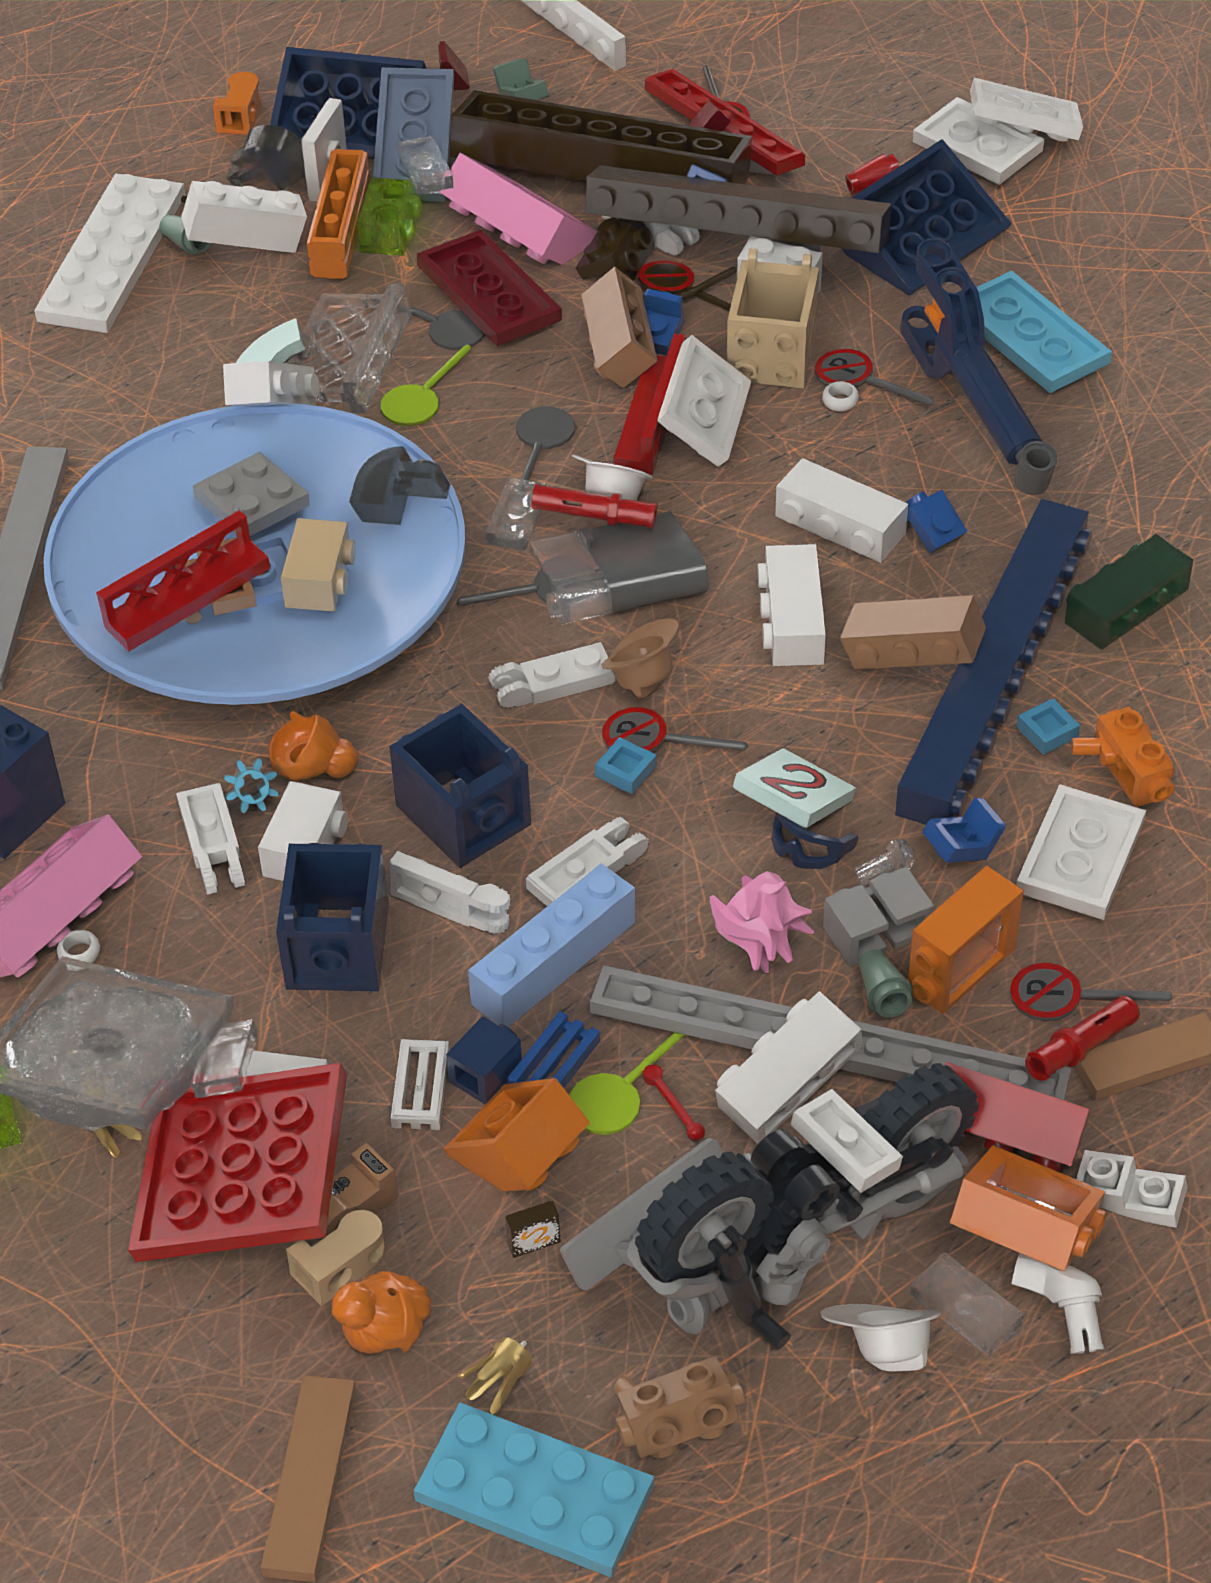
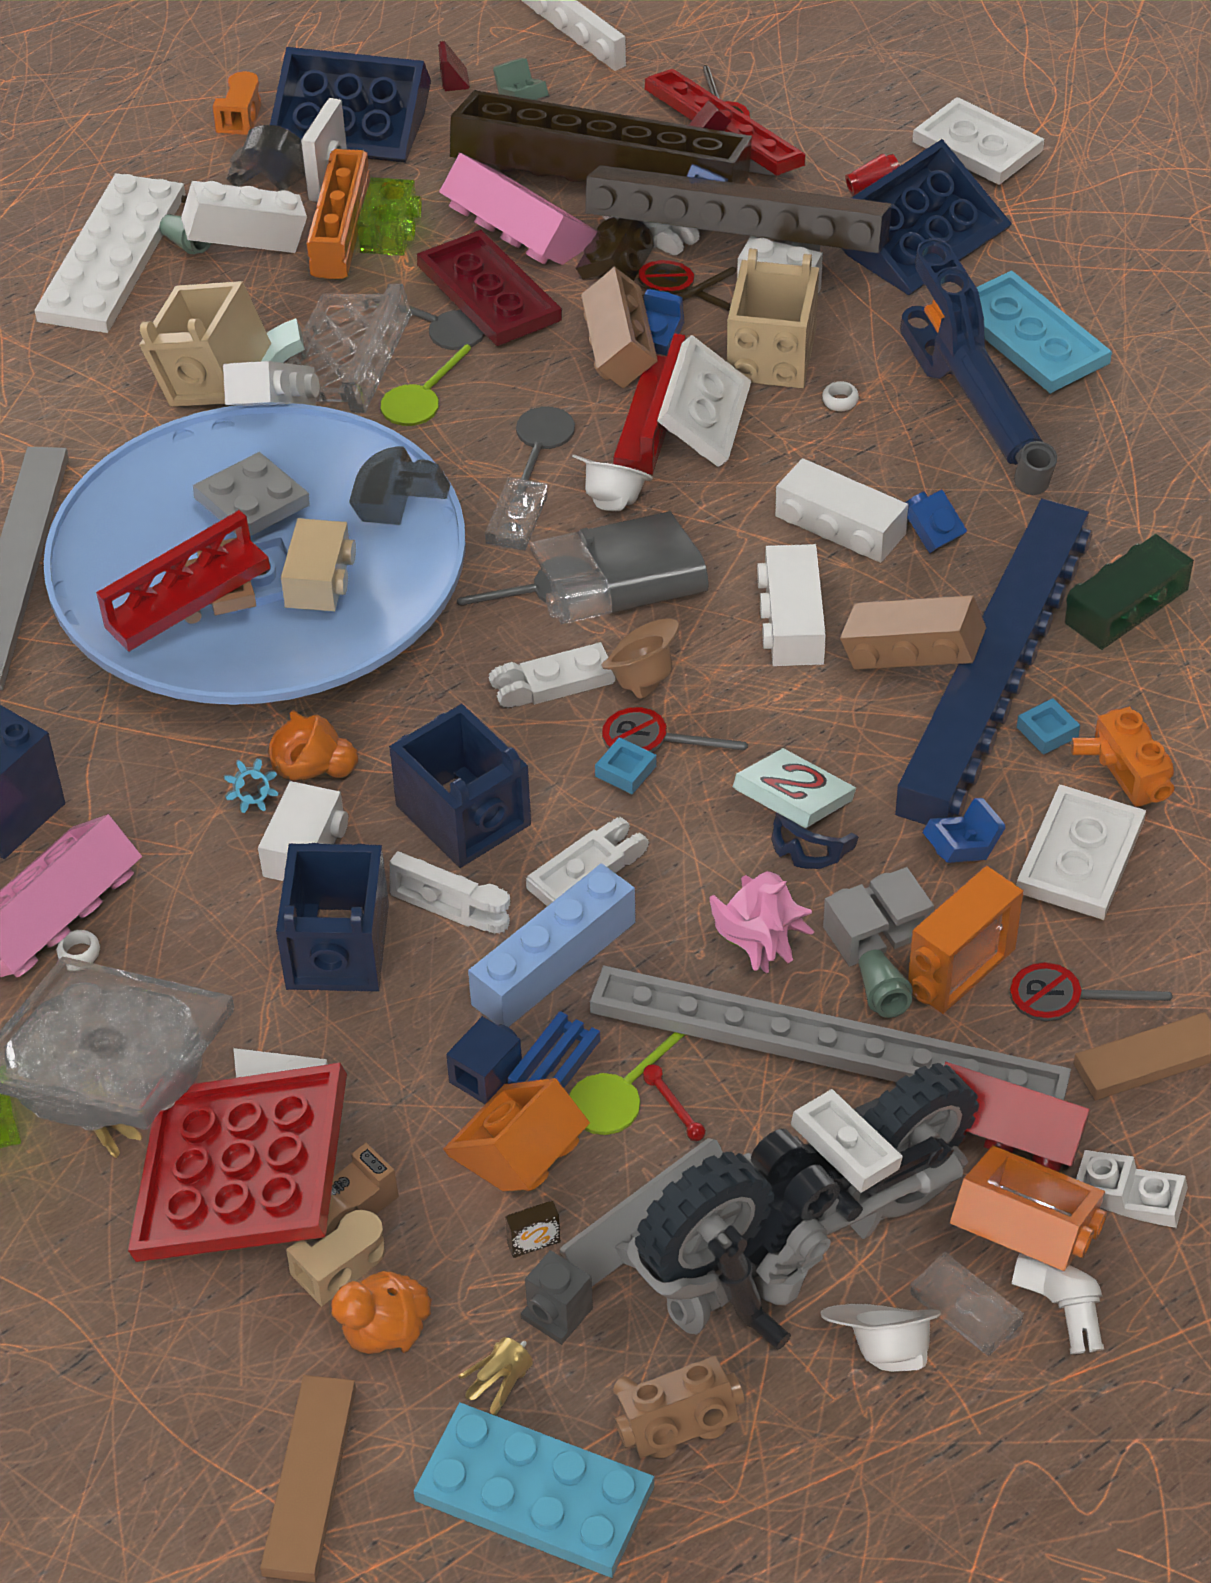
white hinge [176,783,245,895] -> none
clear tile [191,1019,258,1098] -> none
sand blue plate [372,67,454,202] -> none
white tile [390,1039,450,1130] -> none
clear plate [397,135,454,195] -> none
red pin [531,484,658,529] -> none
white brick [715,991,862,1144] -> none
dark grey piece [815,349,934,405] -> none
clear arm [854,839,915,888] -> none
white plate [970,78,1083,141] -> none
red pin [1025,996,1140,1081] -> none
none -> tan container [139,281,271,406]
none -> dark grey brick [521,1250,593,1345]

